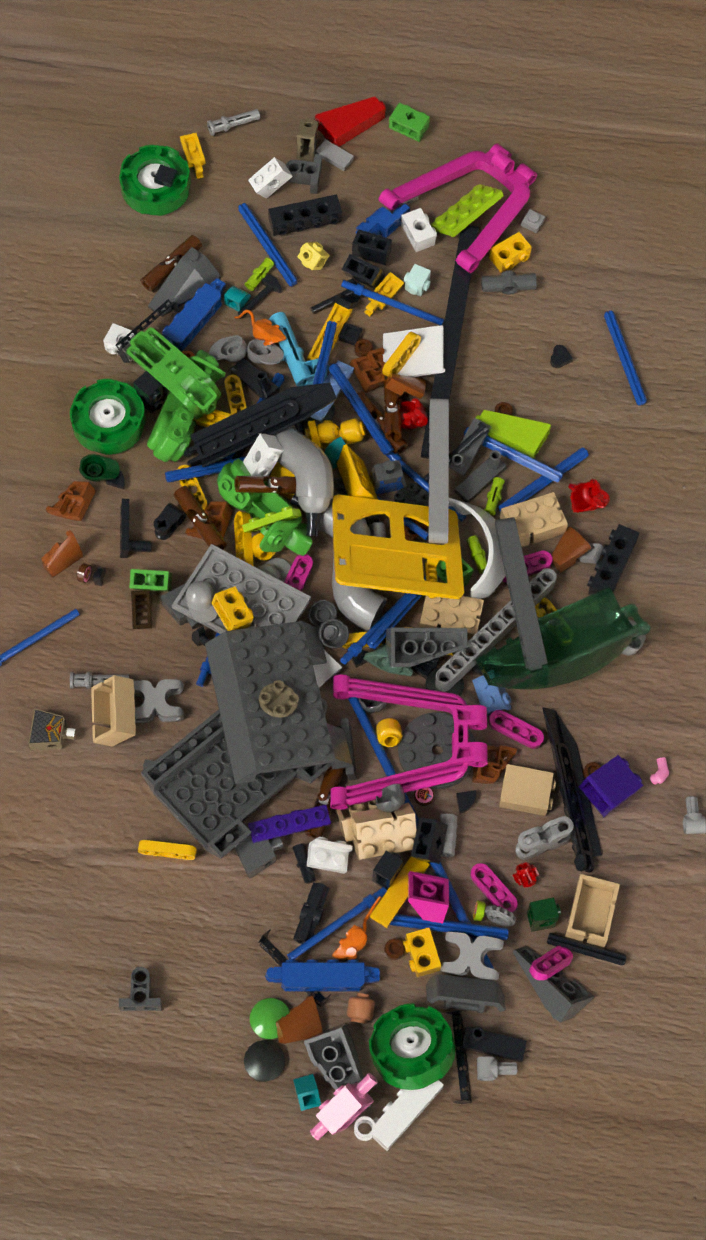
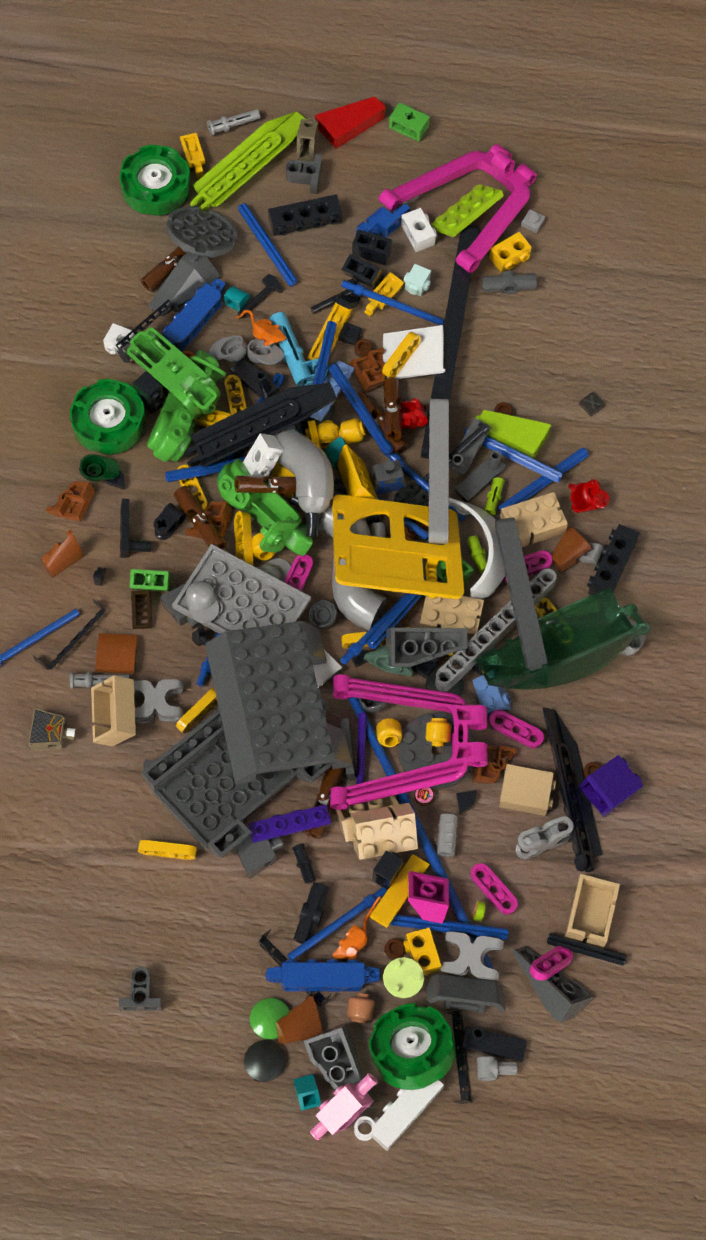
reddish brown tile [77,563,92,583] -> none
black tile [154,165,177,188] -> none
yellow brick [212,586,254,631] -> none
lime plate [242,506,302,533] -> none
lime pin [244,258,274,291] -> none
white brick [249,157,293,199] -> none
dark tan dish [259,680,299,718] -> none
light yellow brick [297,242,330,270] -> none
white bracket [307,837,353,874] -> none
light grey tile [315,139,354,171] -> none
dark grey hair [318,619,349,648] -> none
dark grey hair [376,784,405,813] -> none
dark orange slope [385,373,426,399] -> none
black brick [411,817,448,864] -> none
light grey gear [484,905,516,927] -> none
red gear [513,862,539,887] -> none
dark green brick [527,897,561,932] -> none
black tile [550,345,573,368] -> none
blue axle [604,310,647,406] -> none
bright pink arm [650,757,669,785] -> none
light grey axle [683,796,706,834] -> none
none -> black piece [33,599,106,670]
none -> dark orange slope [95,633,138,674]
none -> dark grey plate [166,206,237,258]
none -> yellow beam [176,687,217,734]
none -> lime hinge [190,111,306,211]
none -> dark purple bar [356,712,367,785]
none -> yellowish green piece [383,957,424,999]
none -> yellow head [425,718,452,747]
none -> clear smoke tile [579,391,605,417]

